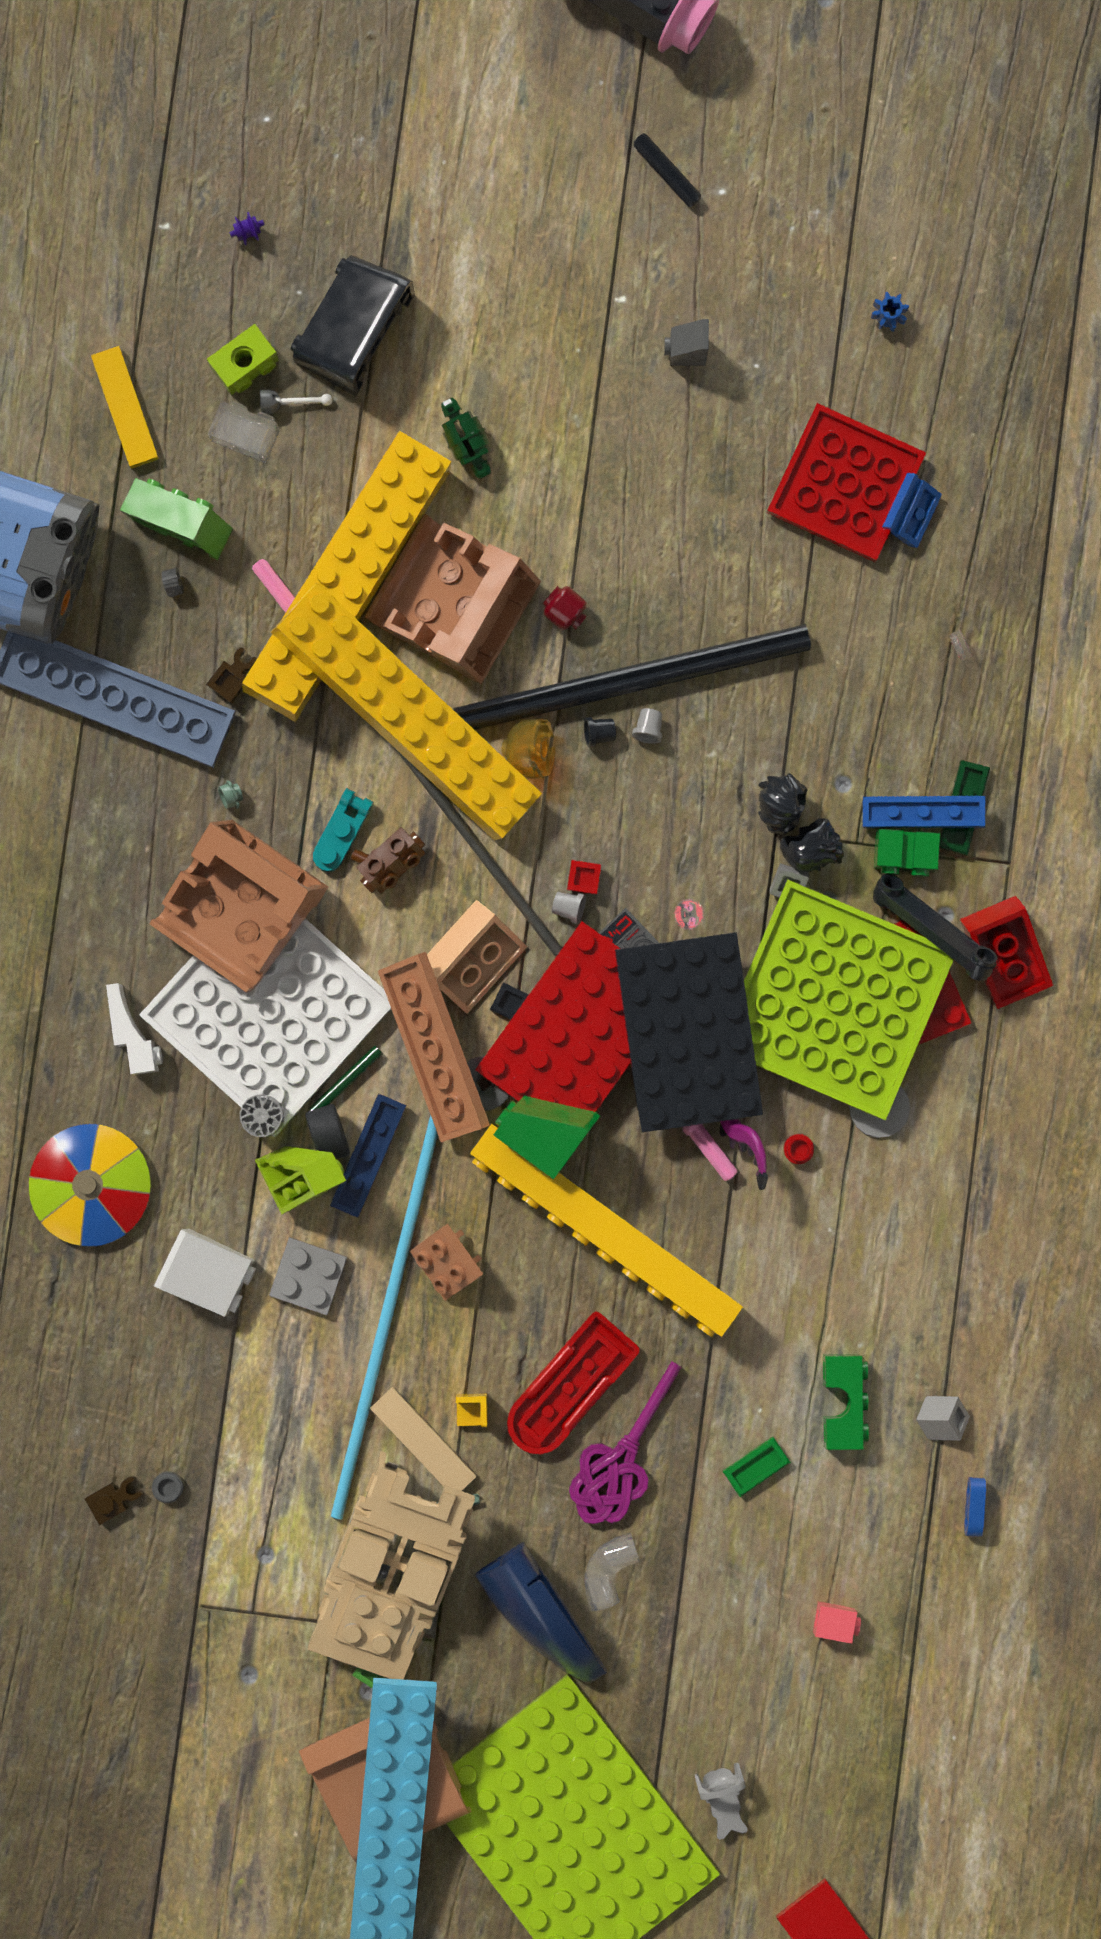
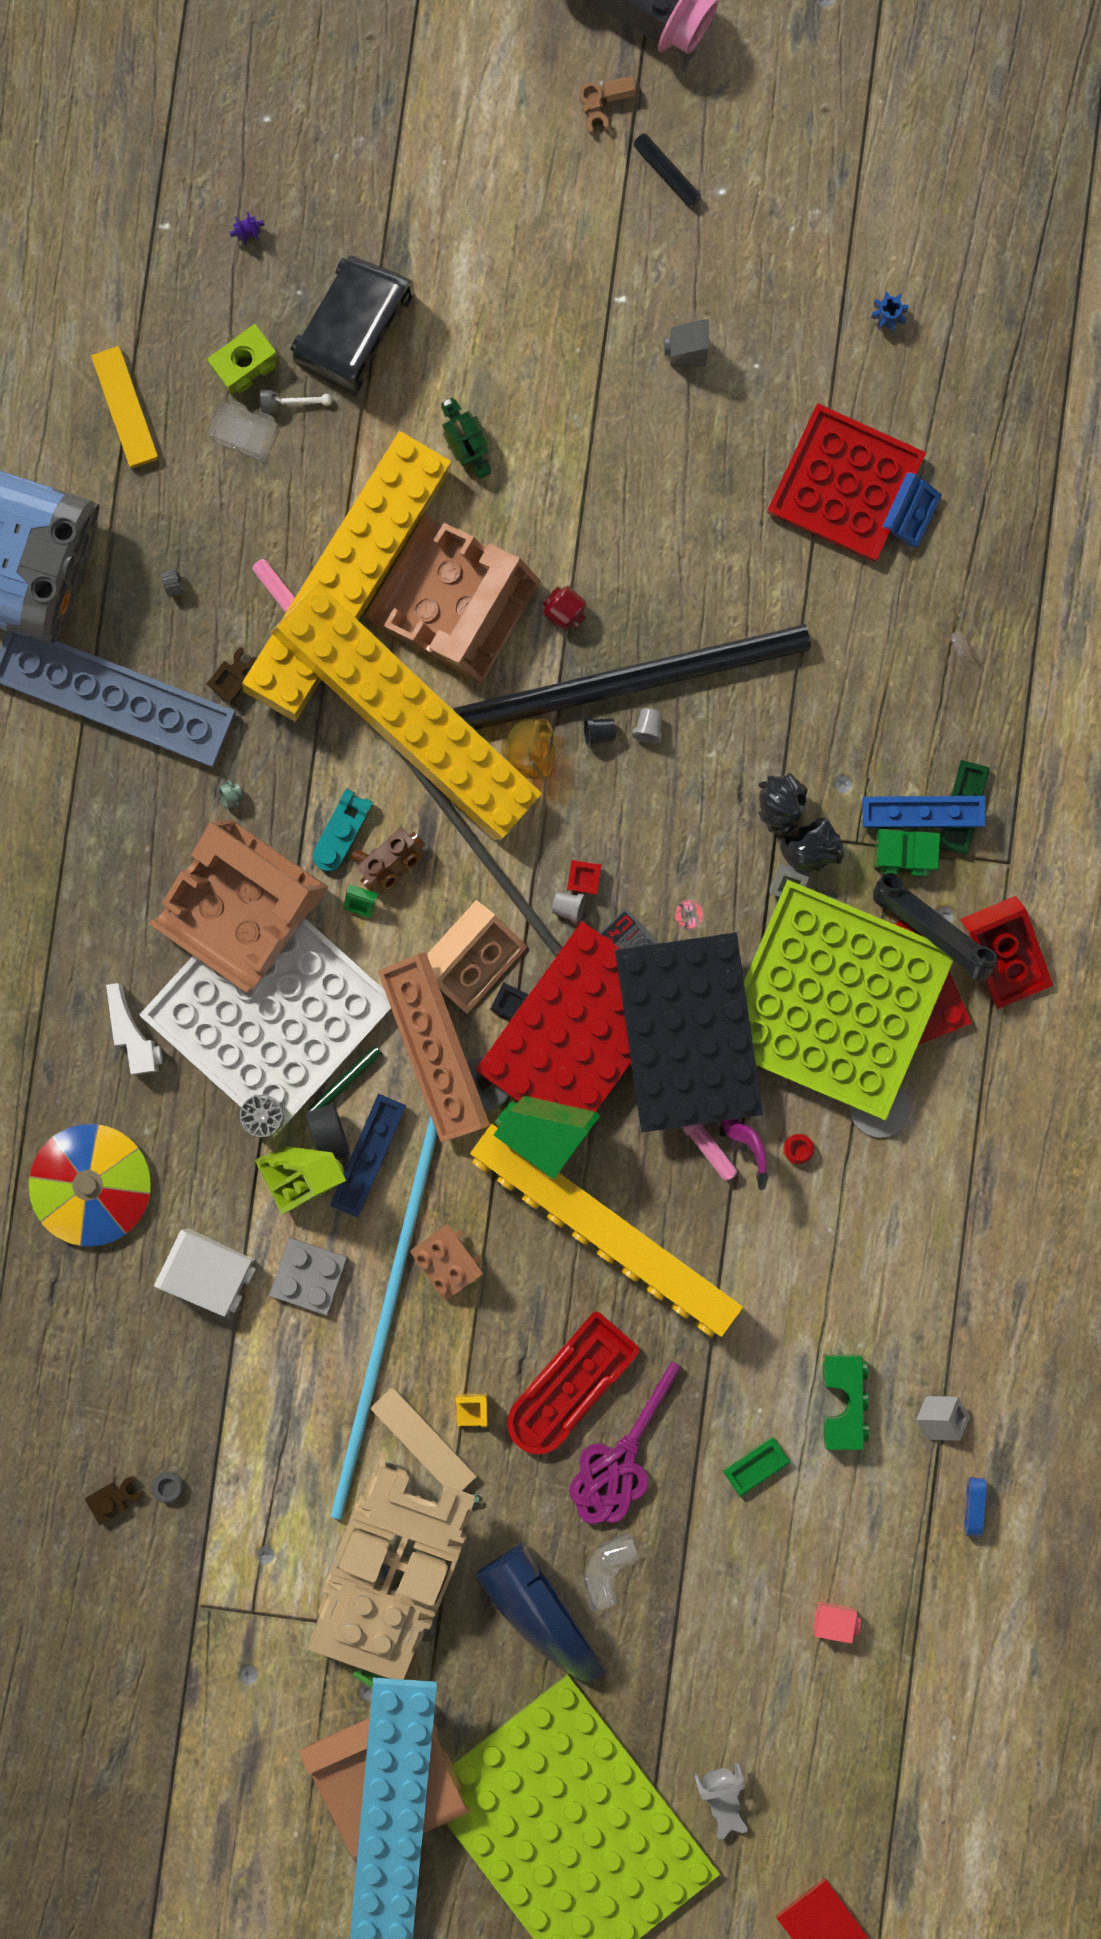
wedge [120,478,233,560] -> none
none -> green tile [343,884,378,918]
none -> medium nougat bar [580,75,636,135]

